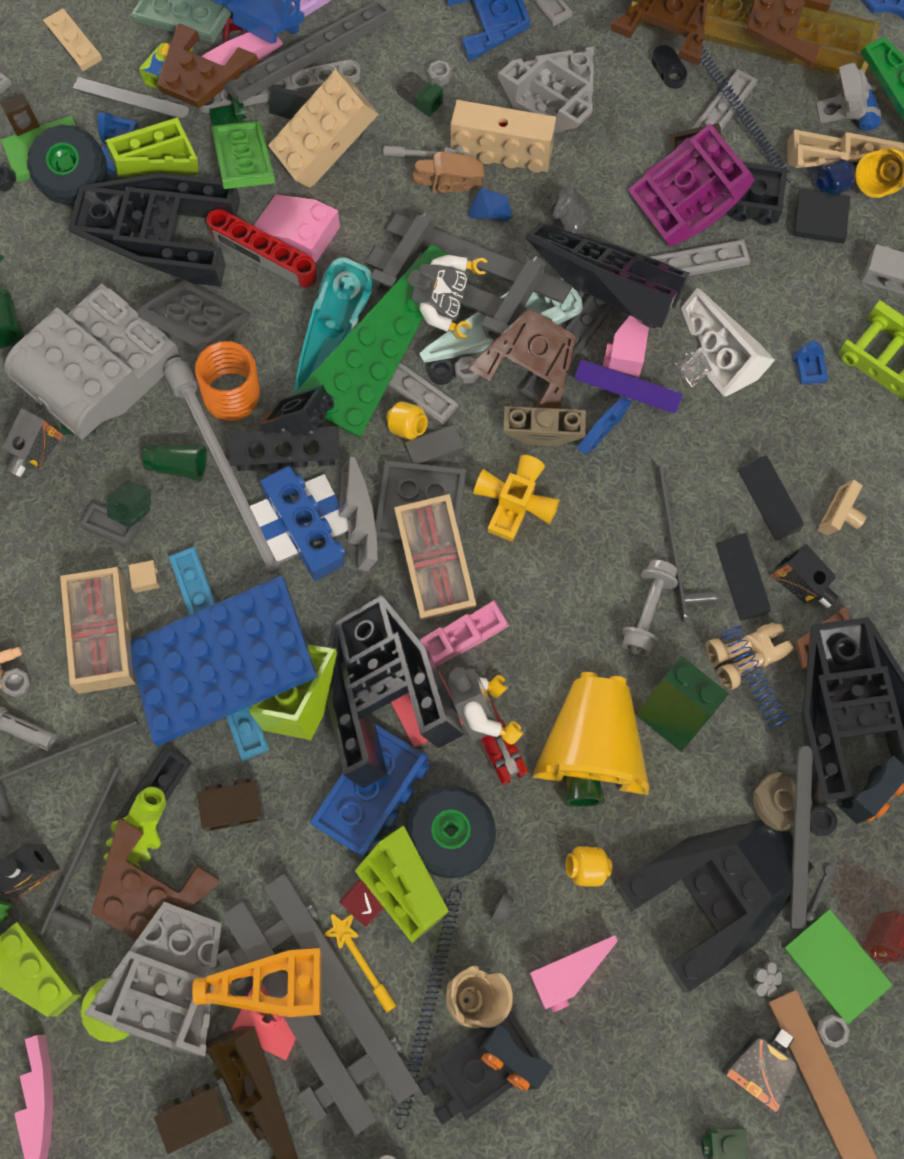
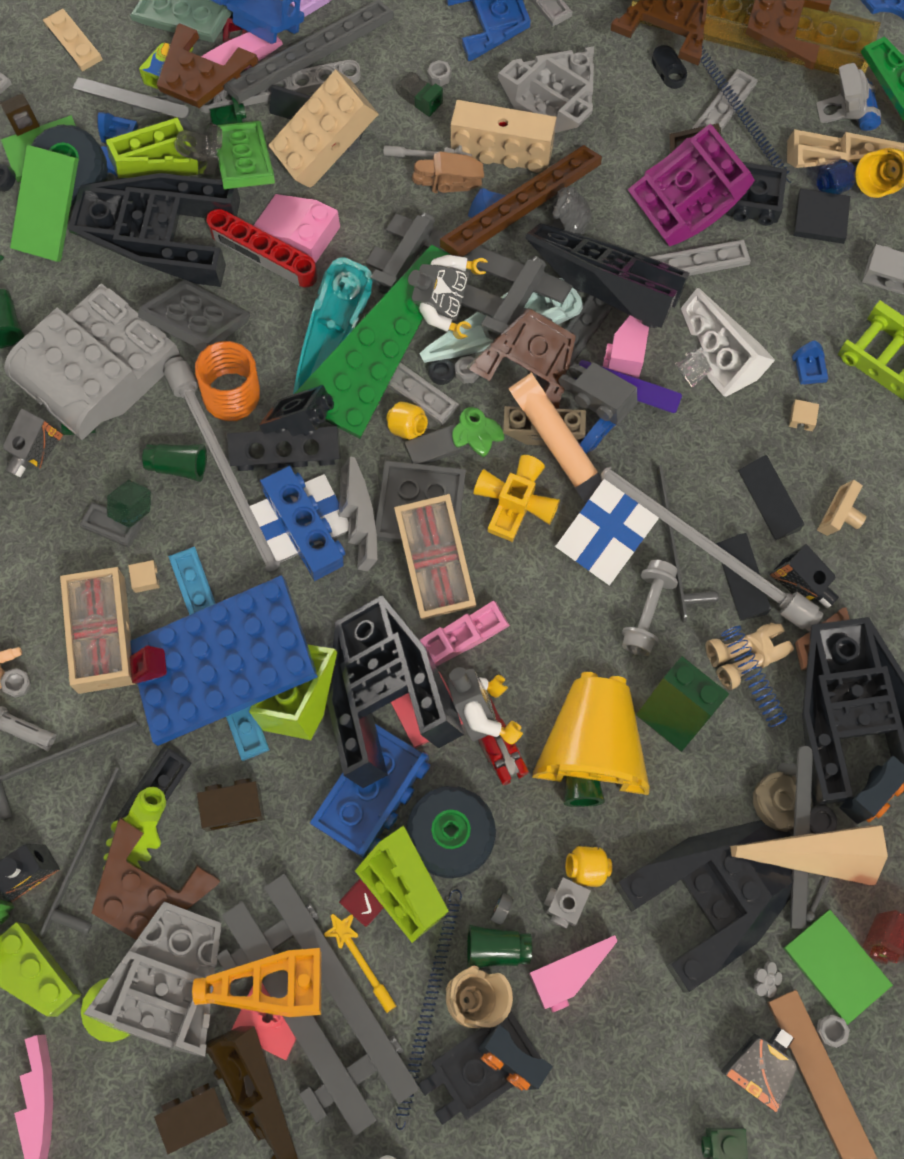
none -> bright green tile [10,145,79,262]
none -> dark red slope [130,645,167,684]
none -> clear smoke tile [174,123,223,176]
none -> reddish brown plate [440,145,602,257]
none -> bright green plate [452,407,504,457]
none -> dark green plant [467,925,532,968]
none -> light nougat piece [508,373,602,504]
none -> light grey brick [544,877,591,929]
none -> flag [555,466,824,632]
none -> dark grey hinge [558,362,638,426]
none -> tan wedge [730,825,888,885]
none -> tan piece [789,399,819,431]

